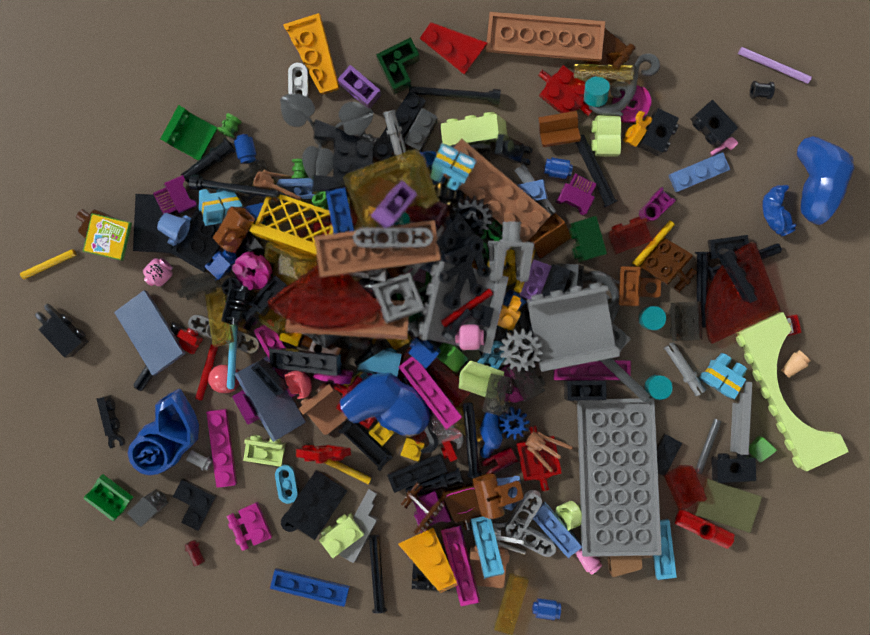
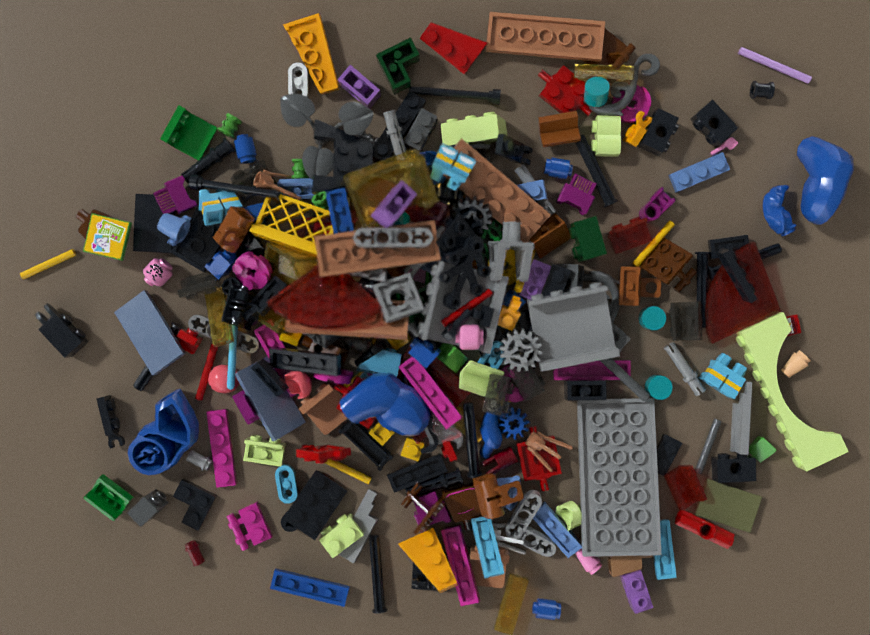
none -> medium lavender brick [620,570,653,614]

